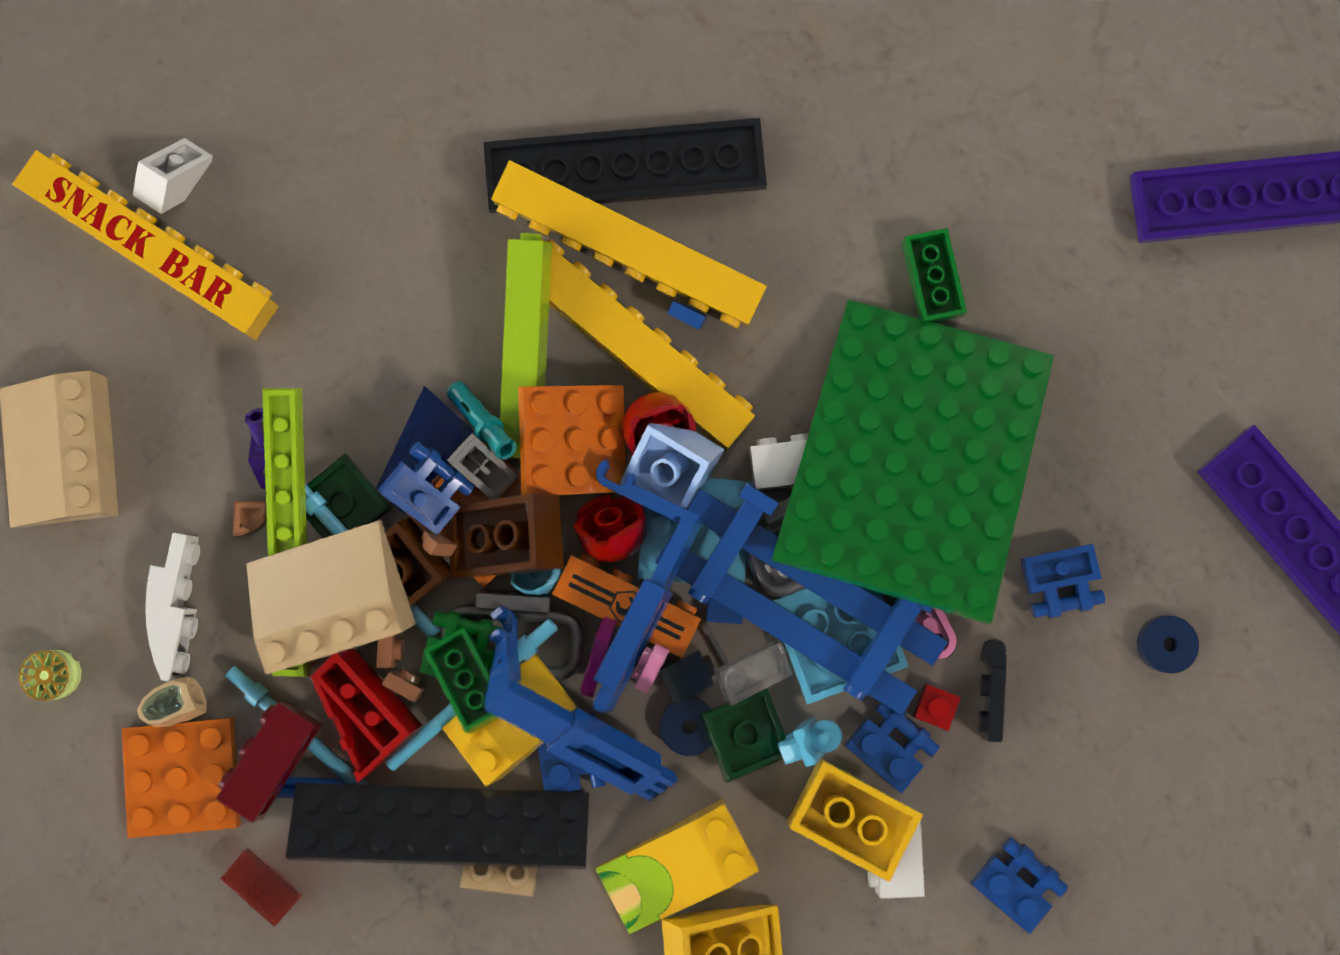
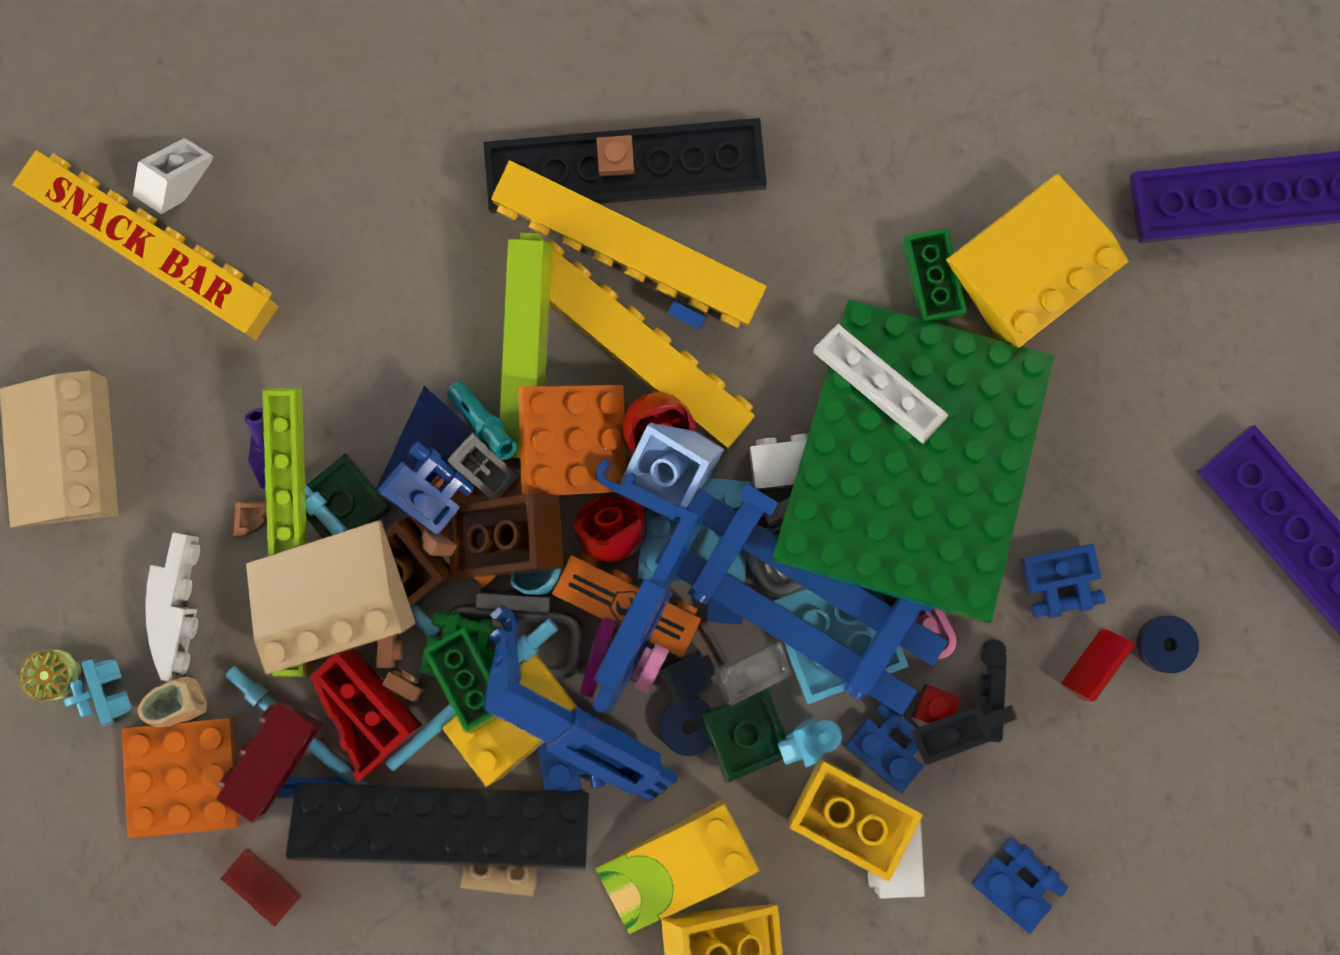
none -> medium azure hips [63,659,132,726]
none -> nougat plate [597,135,635,176]
none -> white tile [813,324,948,444]
none -> black hinge [911,703,1018,766]
none -> yellow slope [946,174,1129,348]
none -> red slope [1062,629,1135,702]

